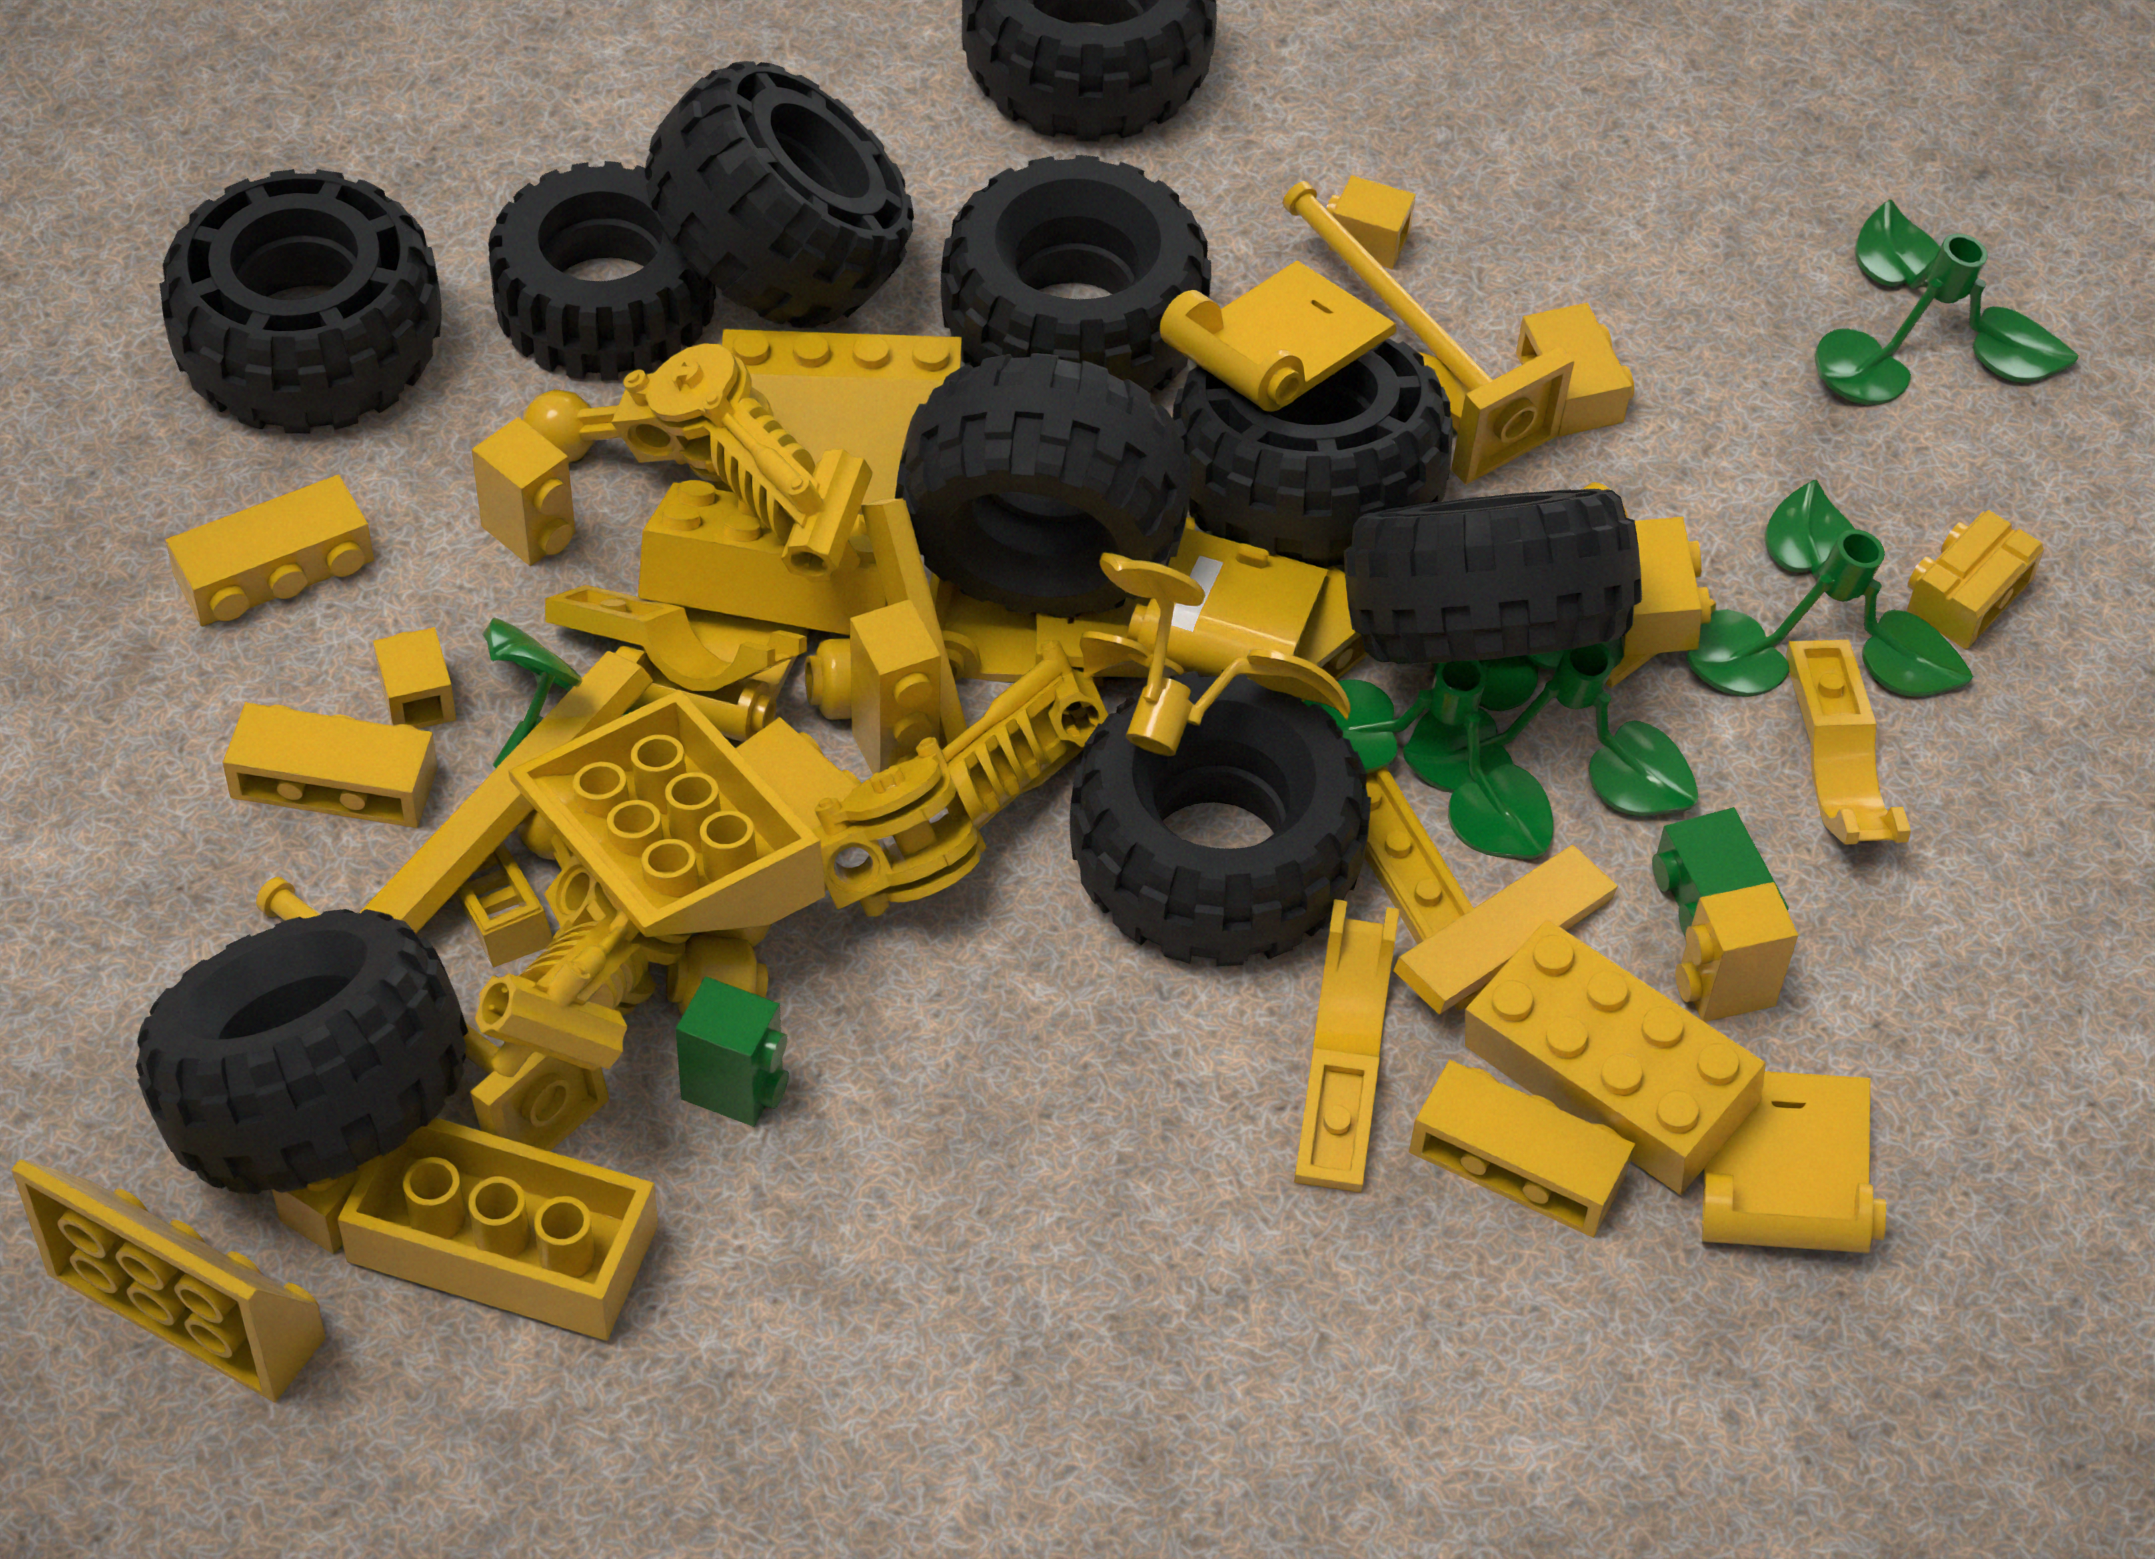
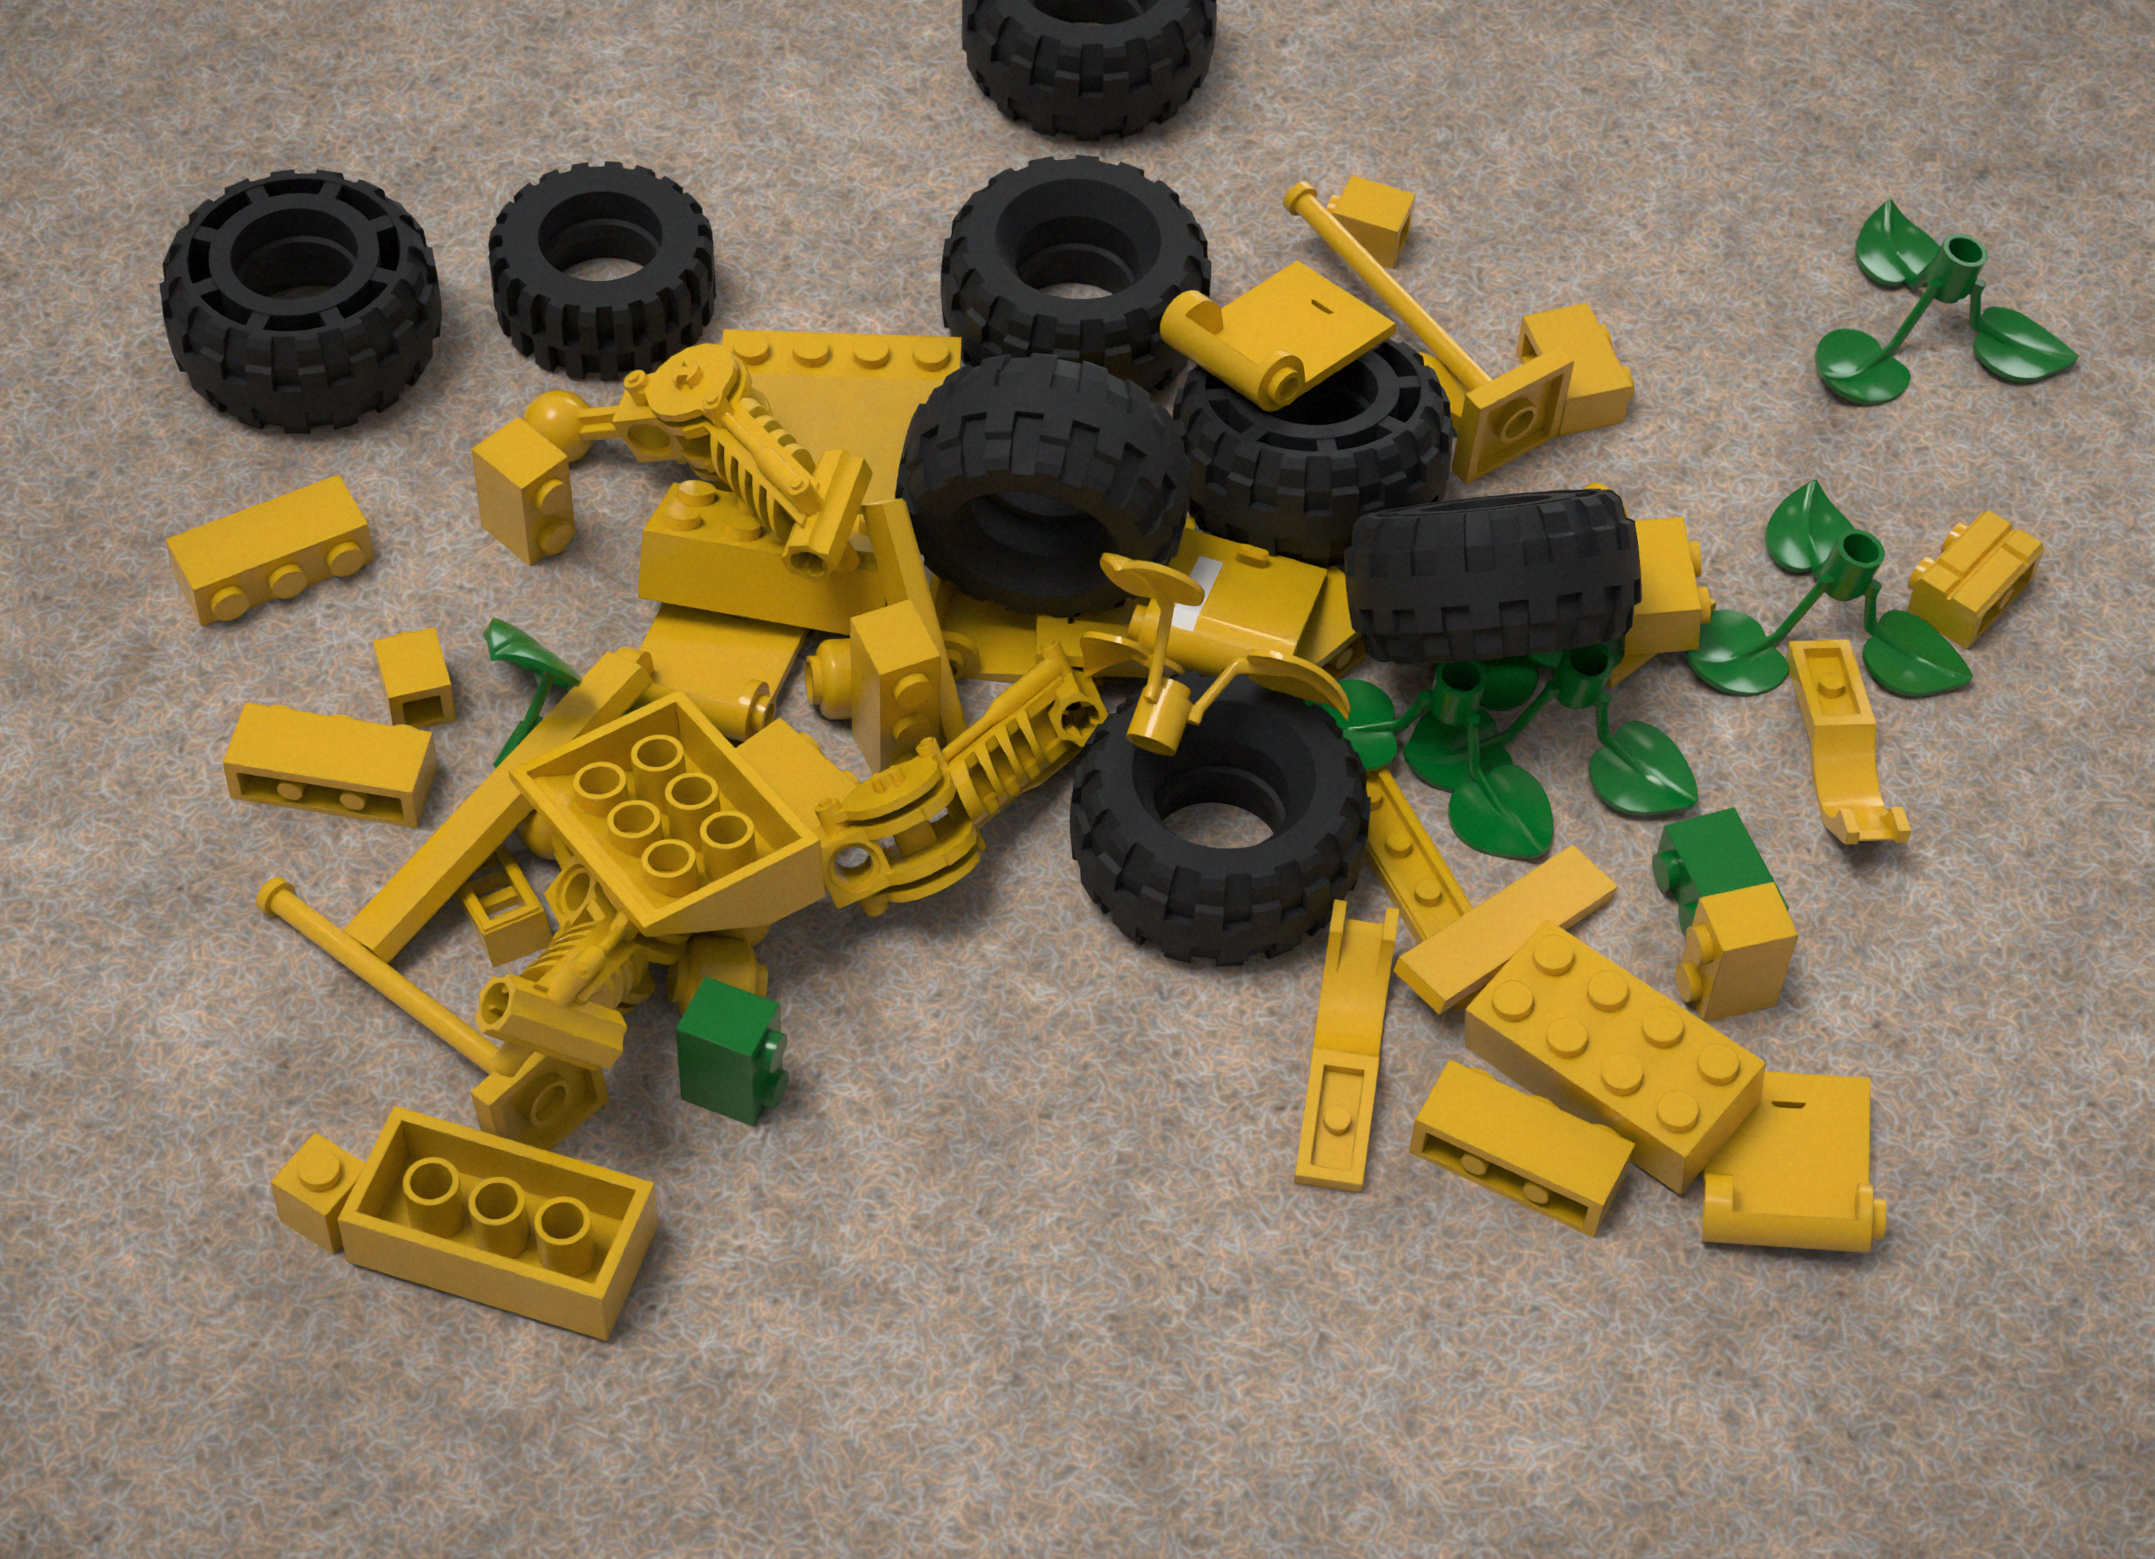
yellow slope [11,1159,326,1403] -> none
black tyre [135,909,468,1195] -> none
yellow piece [545,585,807,691] -> none
black tyre [644,61,914,328] -> none

